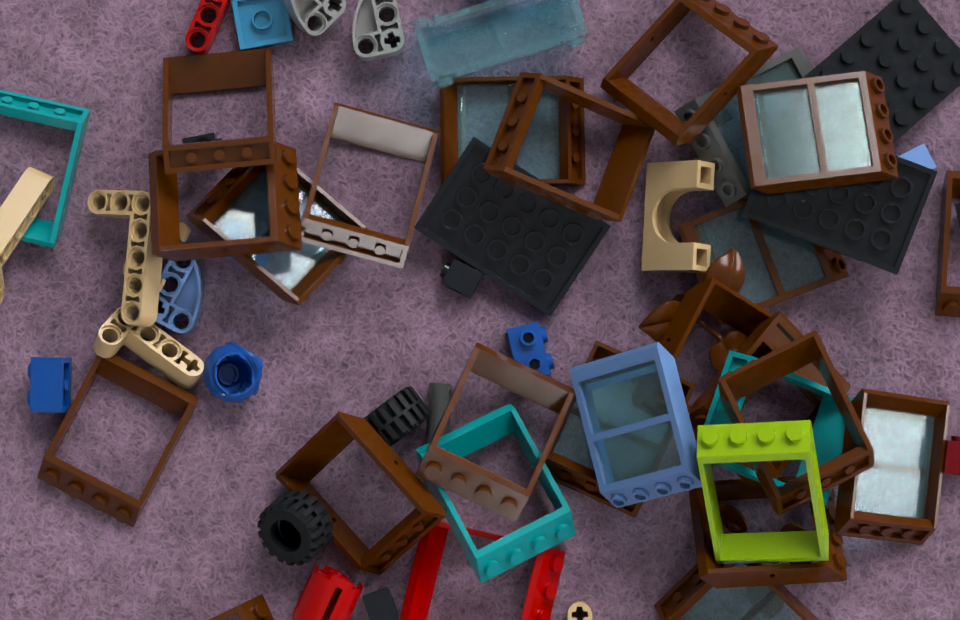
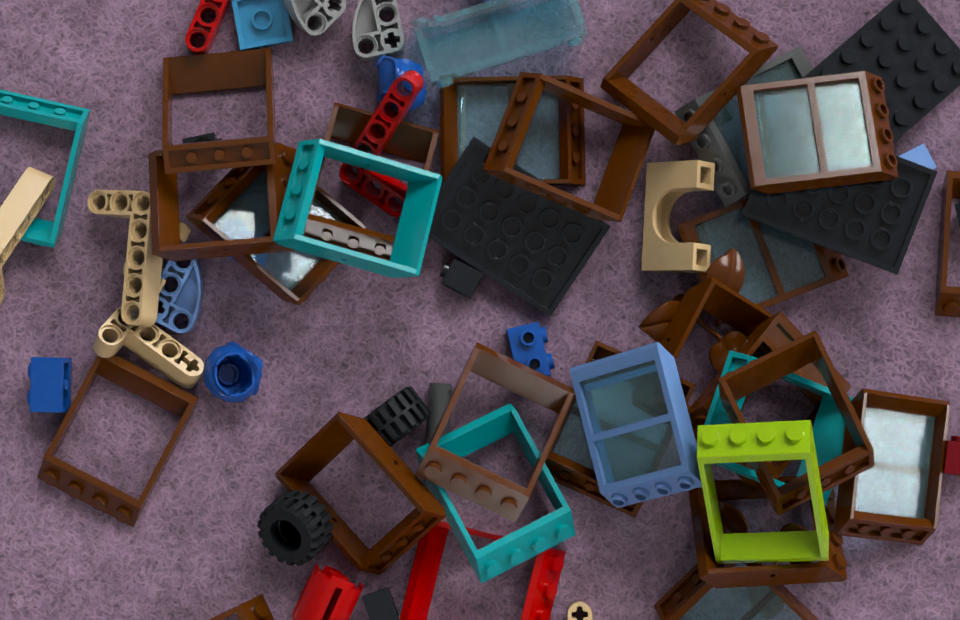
none -> teal window [273,139,443,278]
none -> red beam [339,70,424,217]
none -> blue helmet [375,55,427,113]

